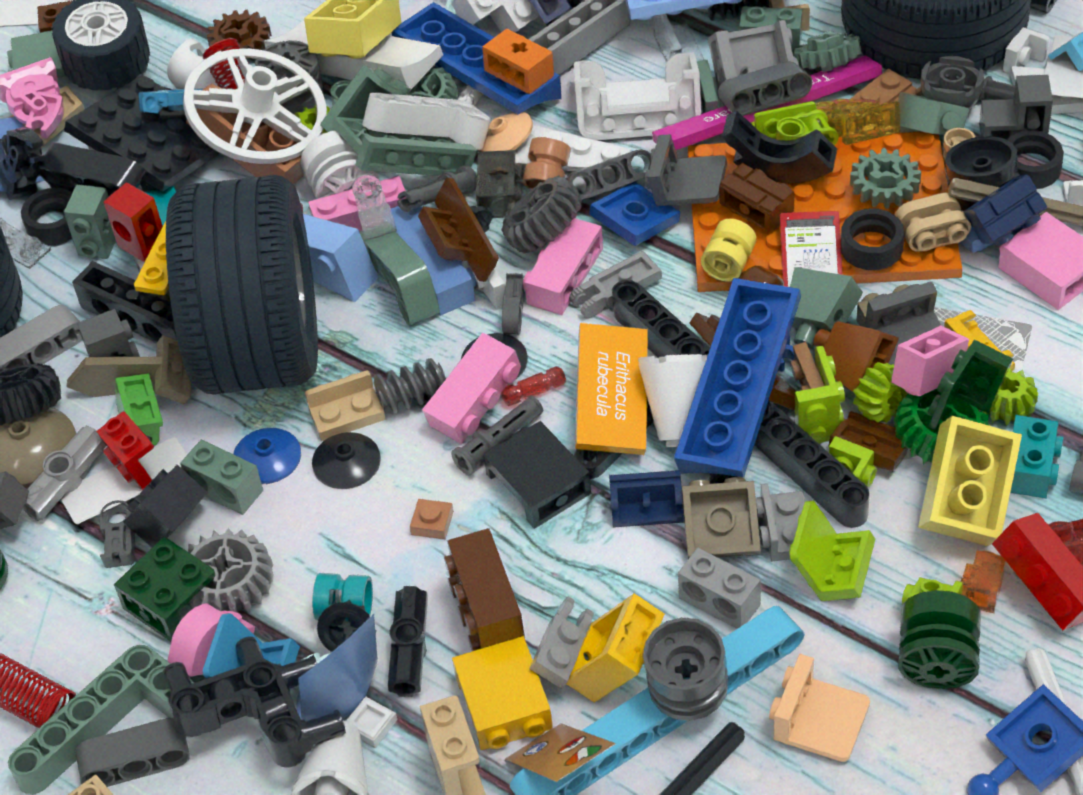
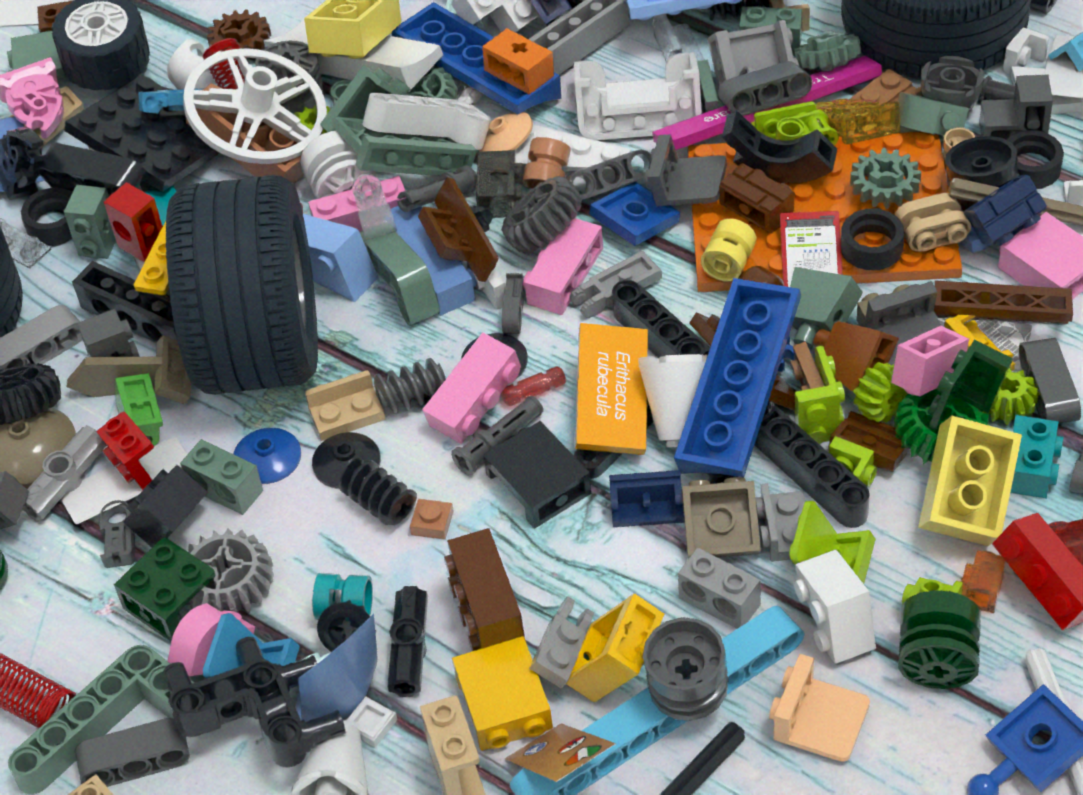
none -> black piece [339,458,417,525]
none -> white brick [794,550,876,664]
none -> reddish brown fence [934,280,1073,324]
none -> dark grey beam [1019,338,1081,424]

